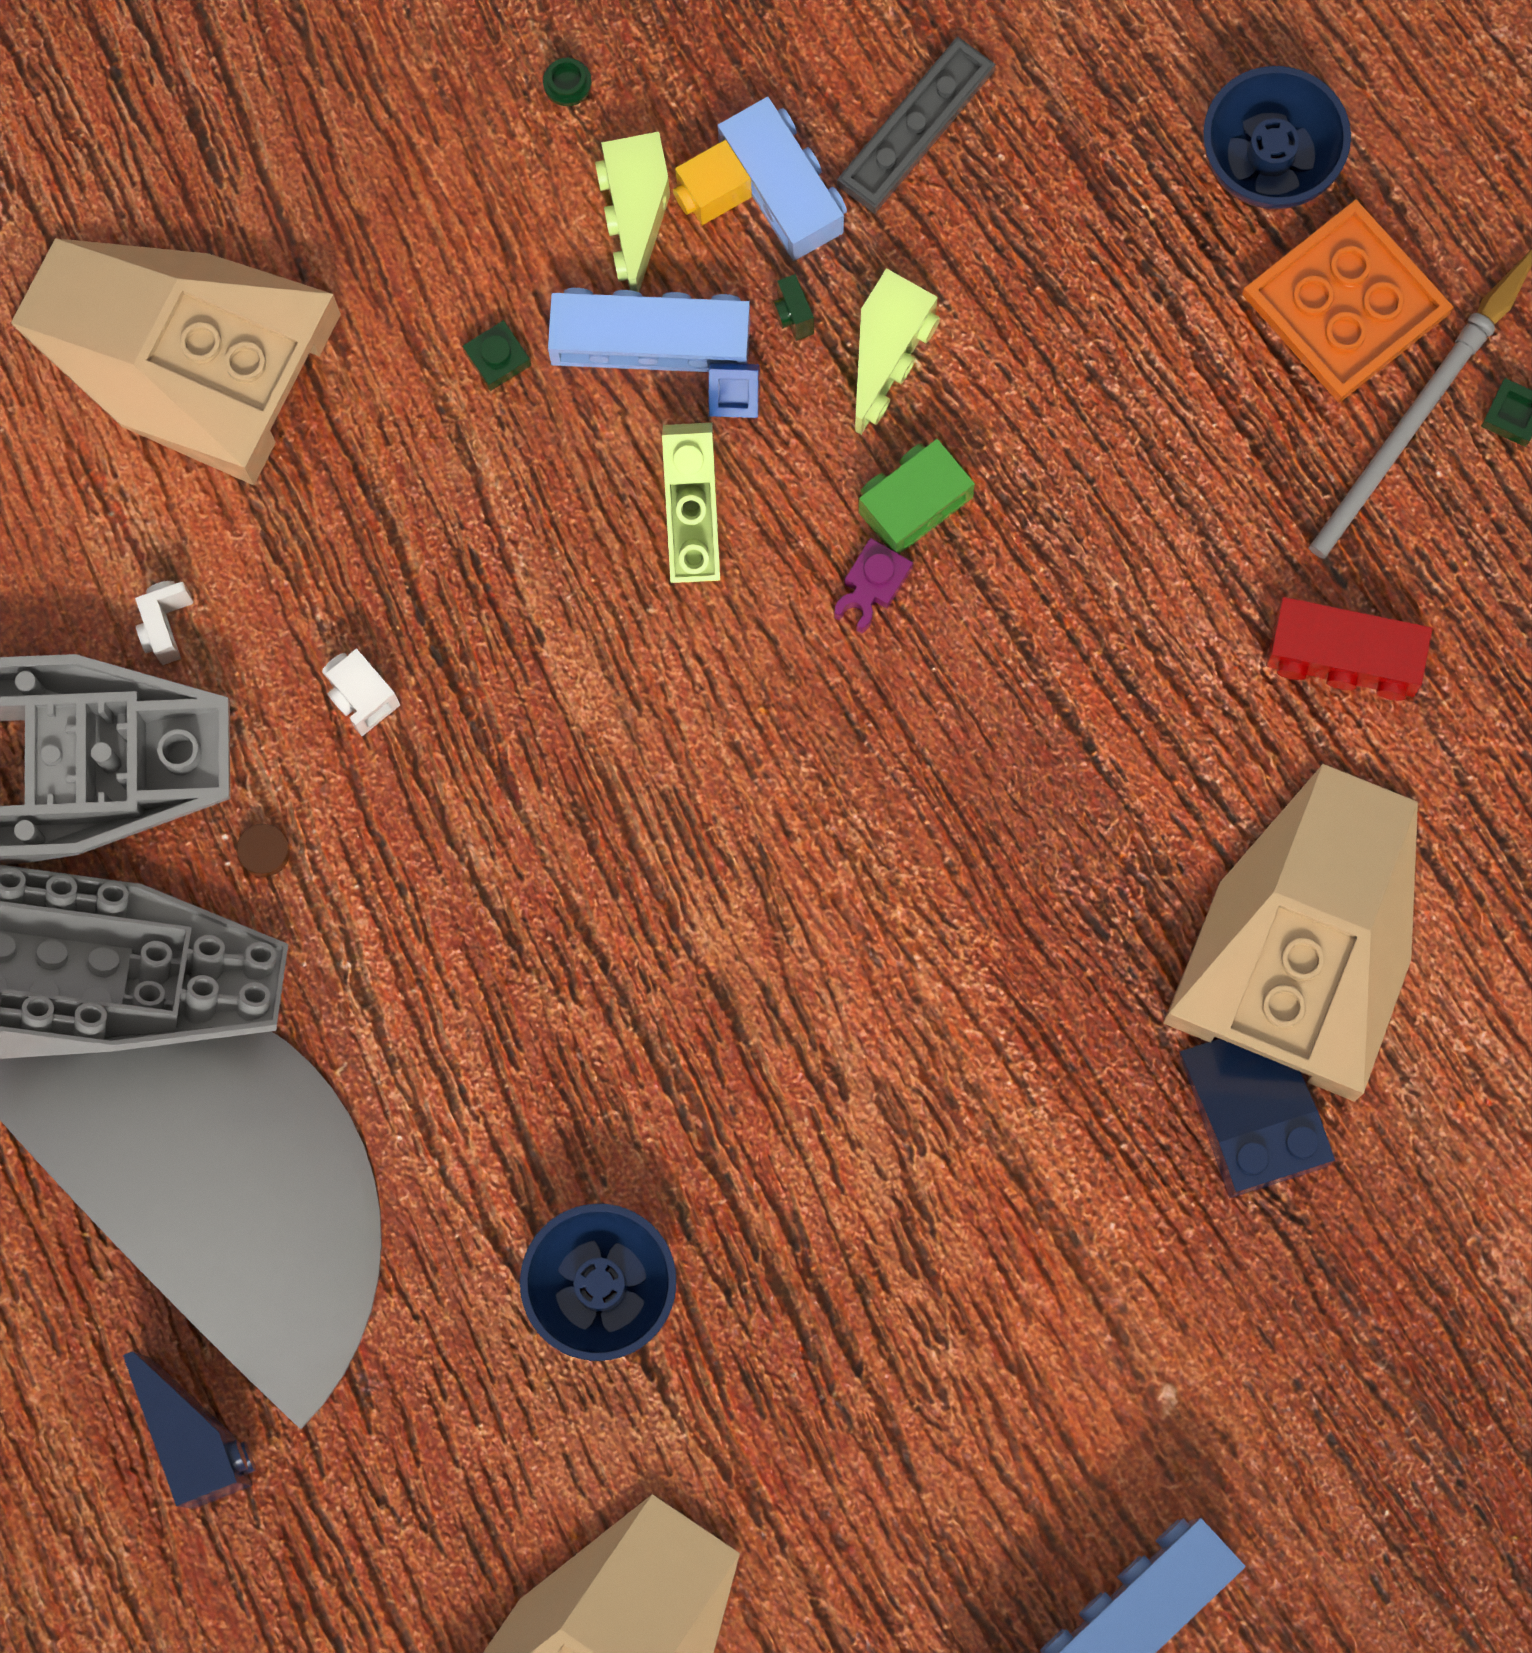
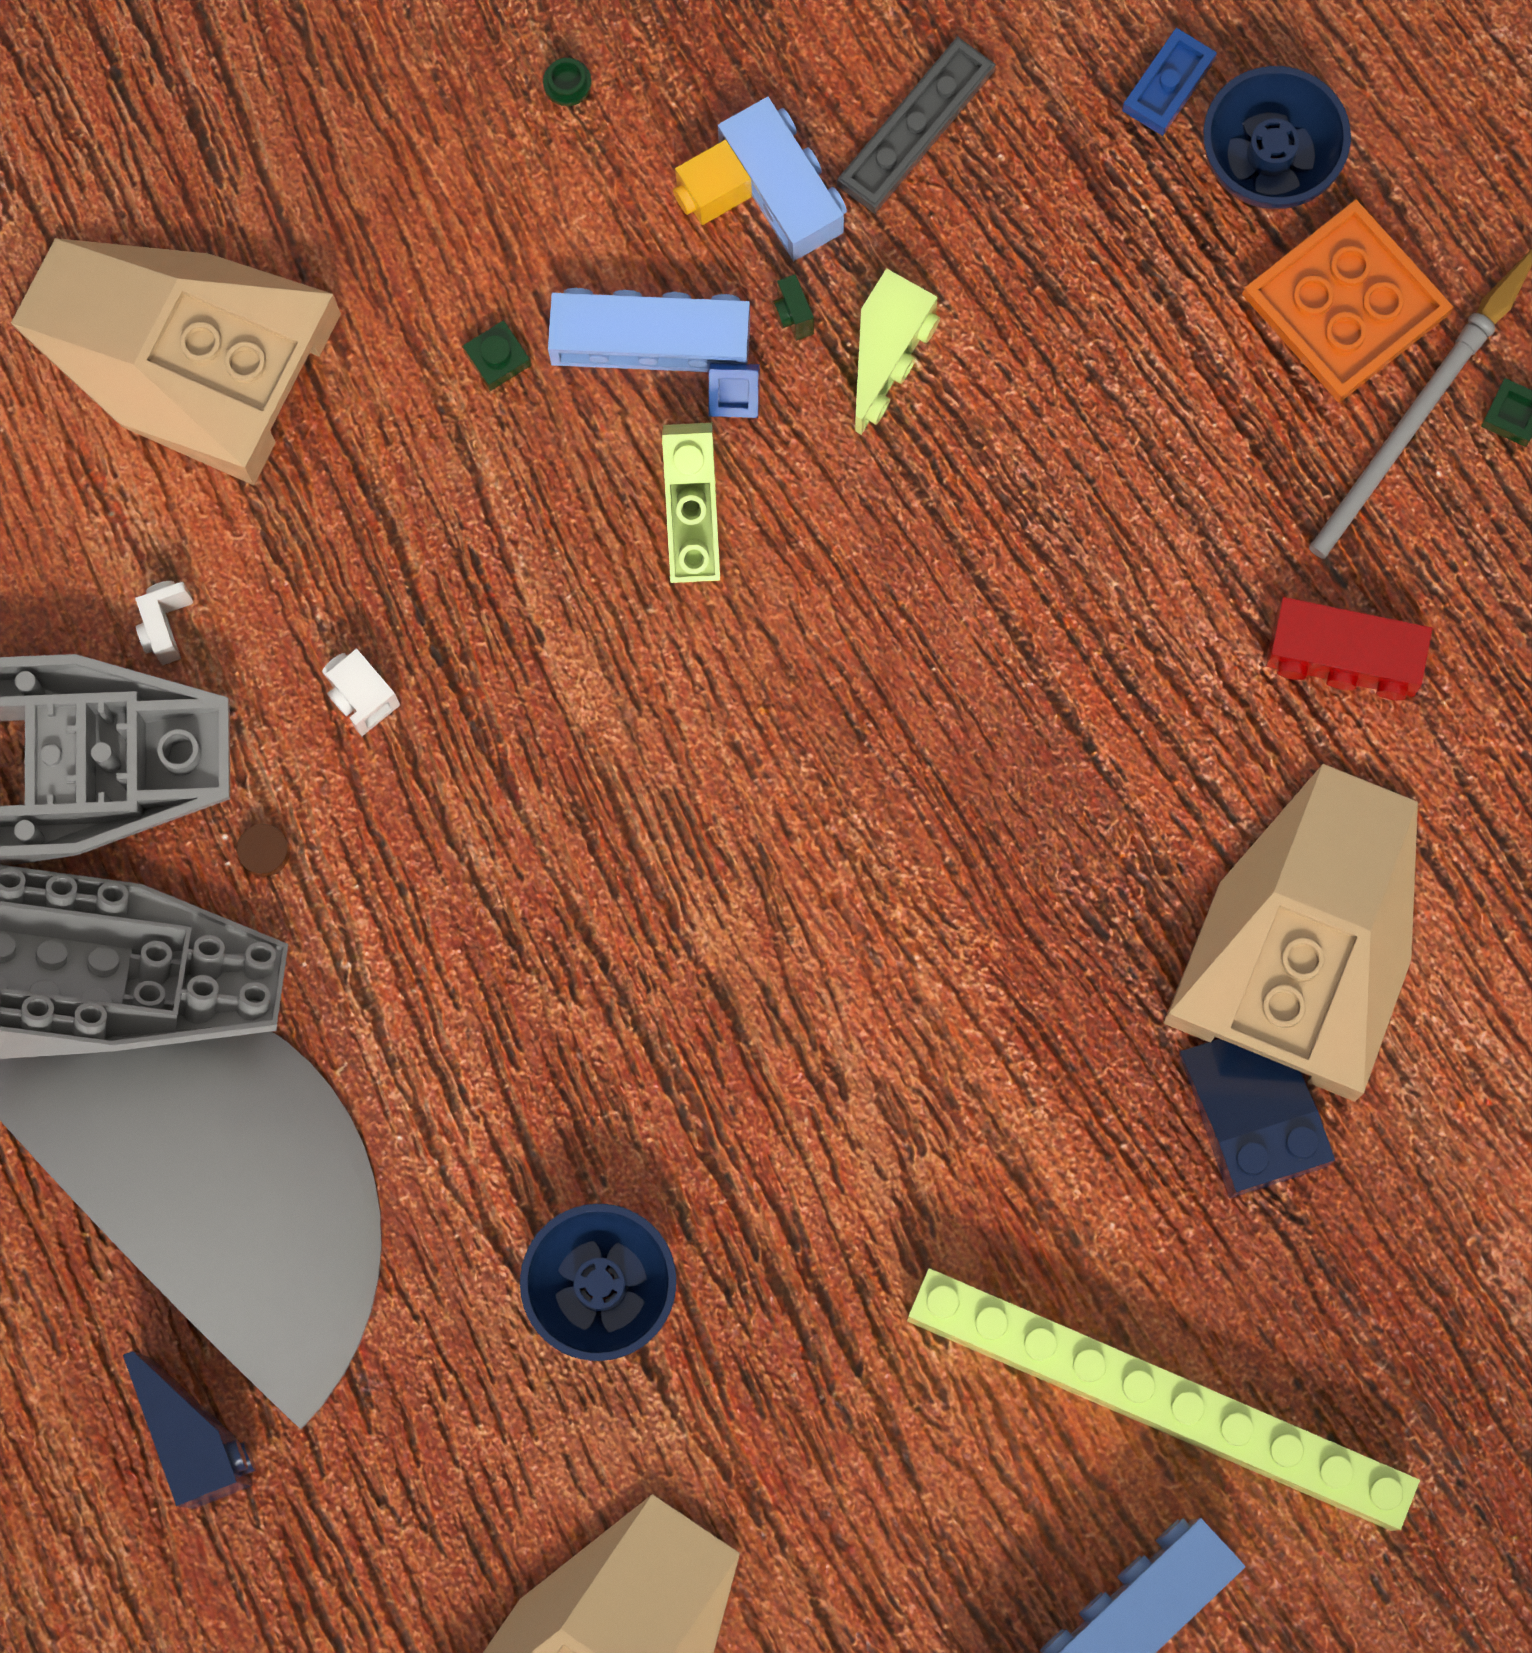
yellowish green slope [595,132,670,292] -> none
magenta plate [834,538,913,634] -> none
bright green brick [858,439,975,555] -> none
none -> yellowish green brick [907,1268,1420,1531]
none -> blue plate [1122,27,1217,136]

